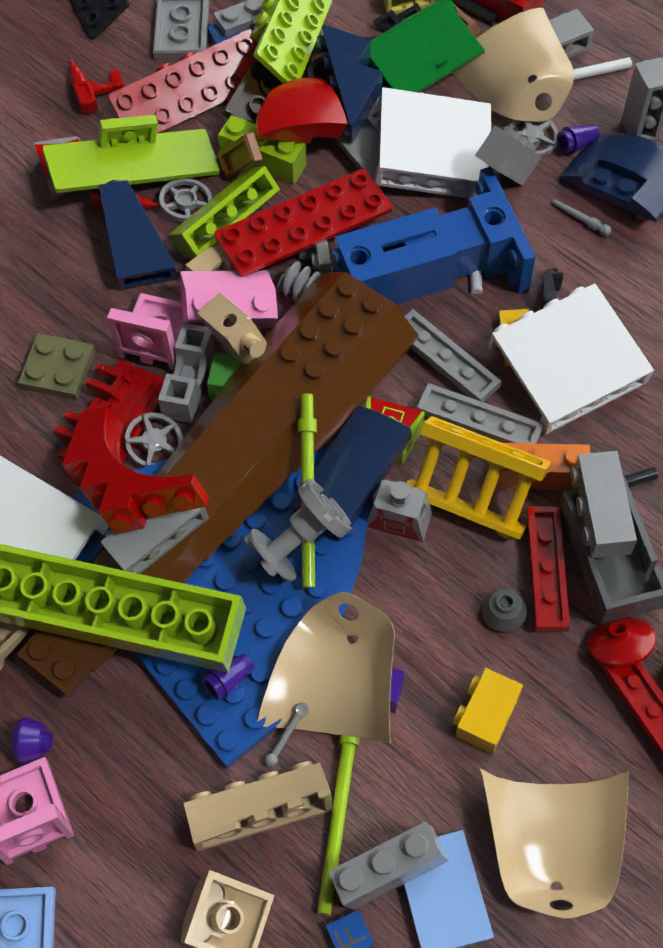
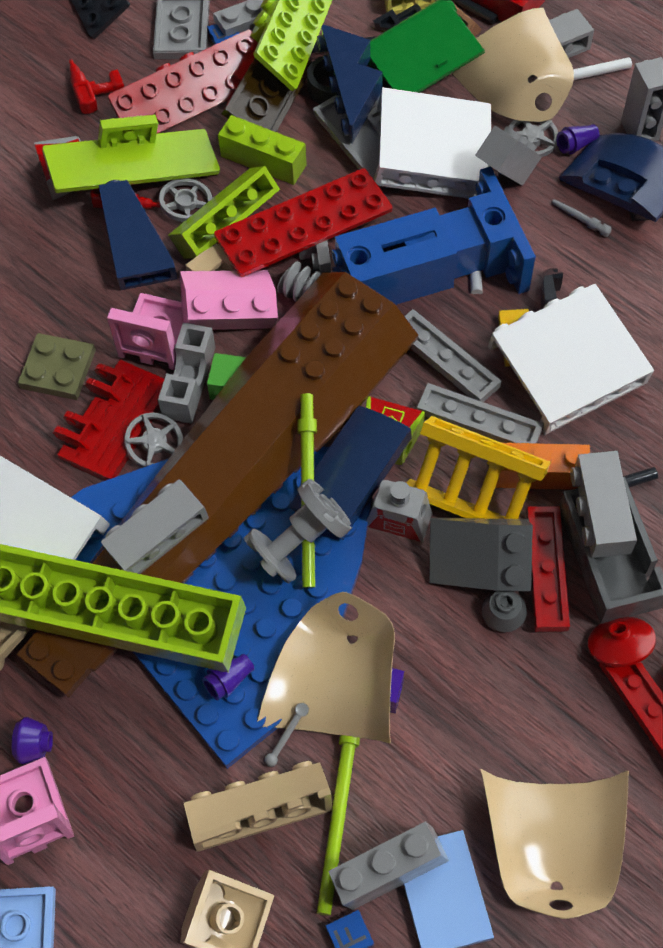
red arch [62,405,209,534] -> none
tan torso [197,292,267,364] -> none
tile [218,132,263,180] -> none
red brick [256,78,347,144] -> none
yellow brick [453,668,523,755] -> none
none -> dark grey slope [429,518,533,591]

